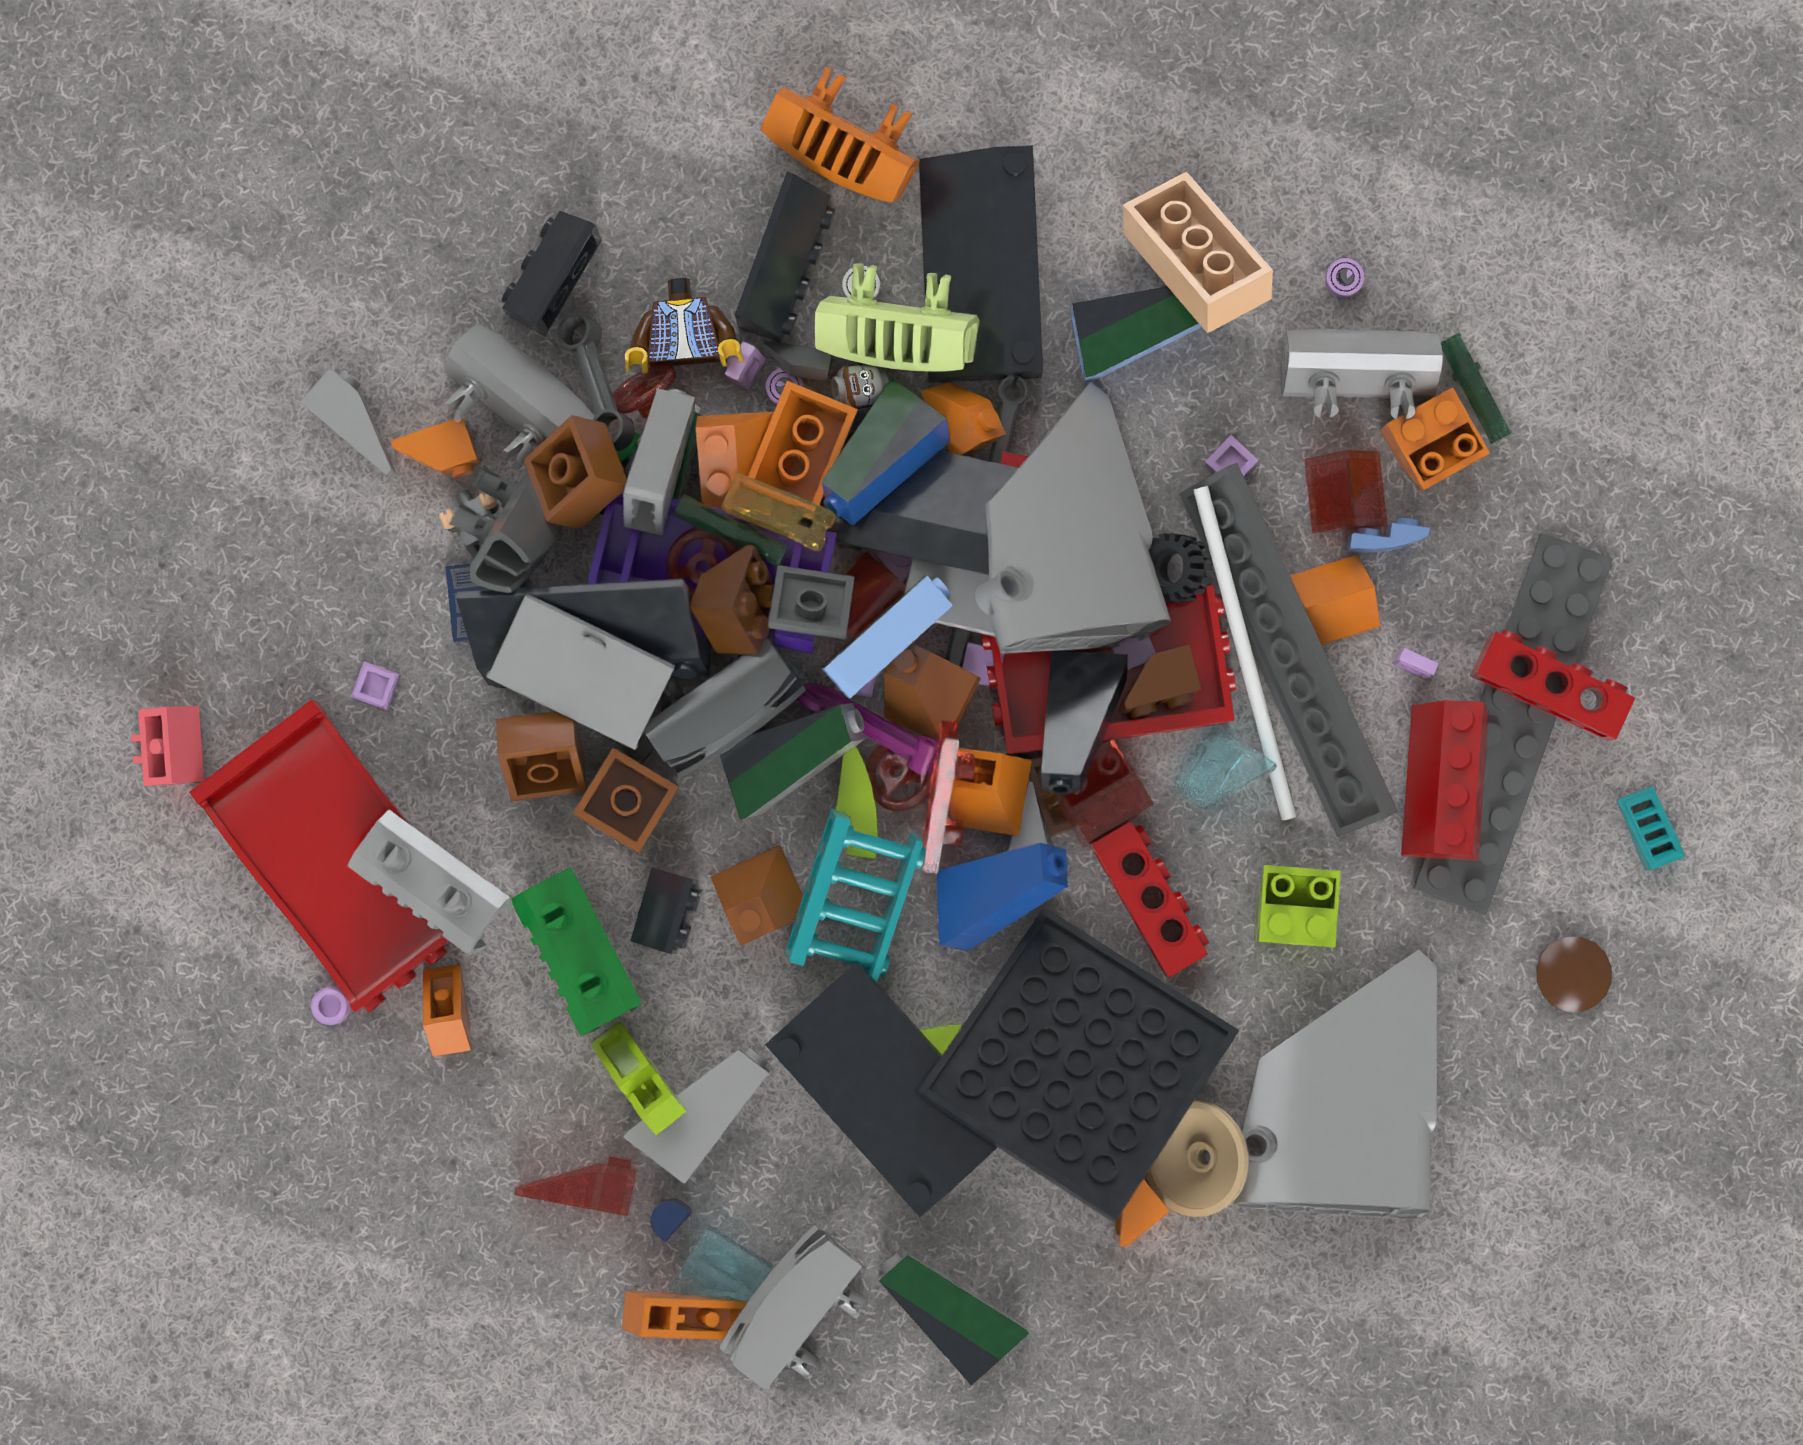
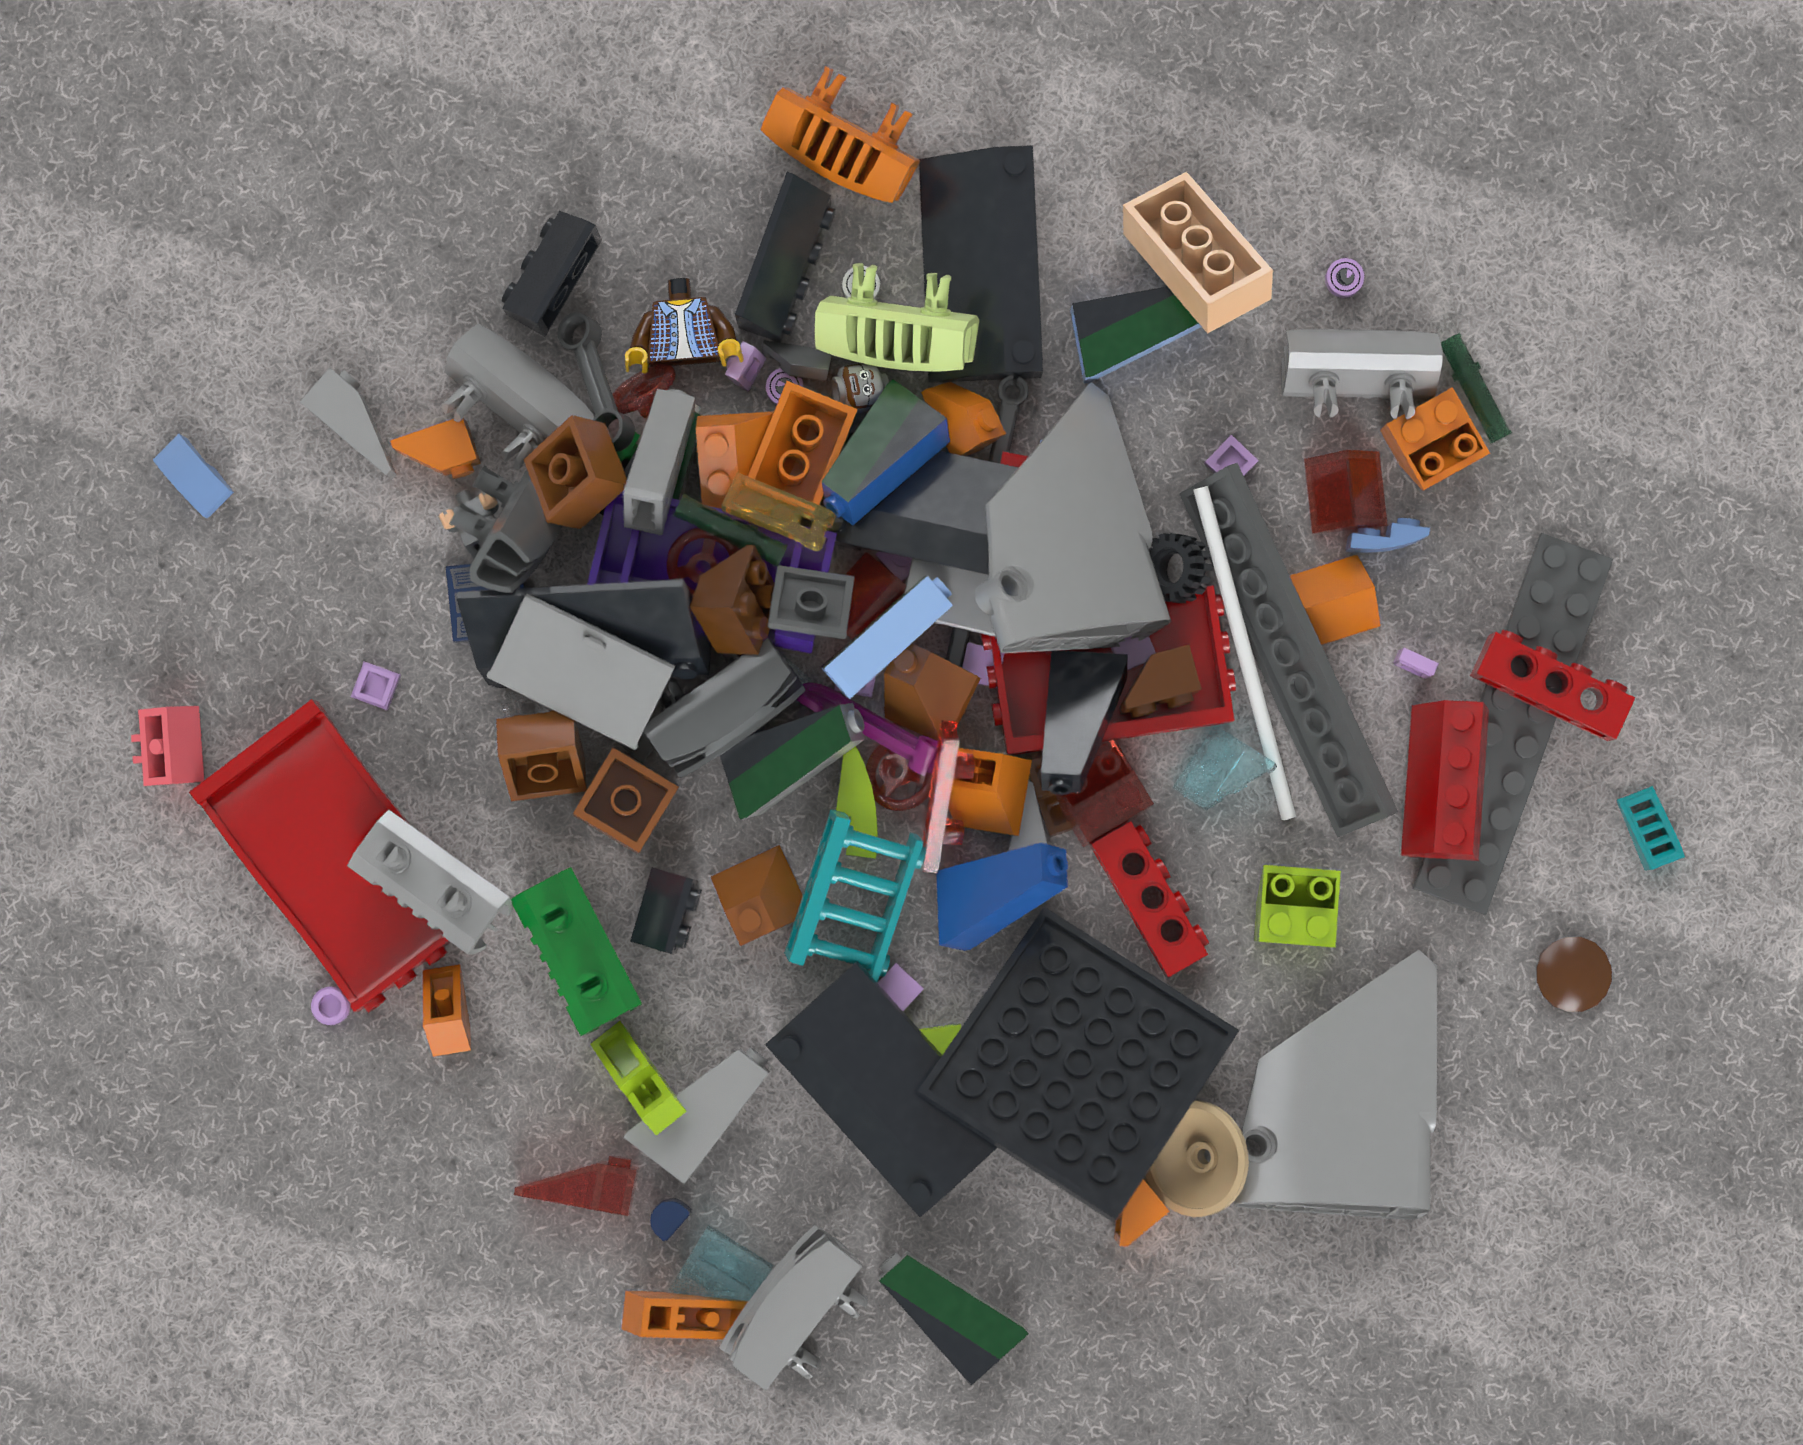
none -> medium blue slope [153,434,234,519]
none -> lavender tile [878,963,924,1011]

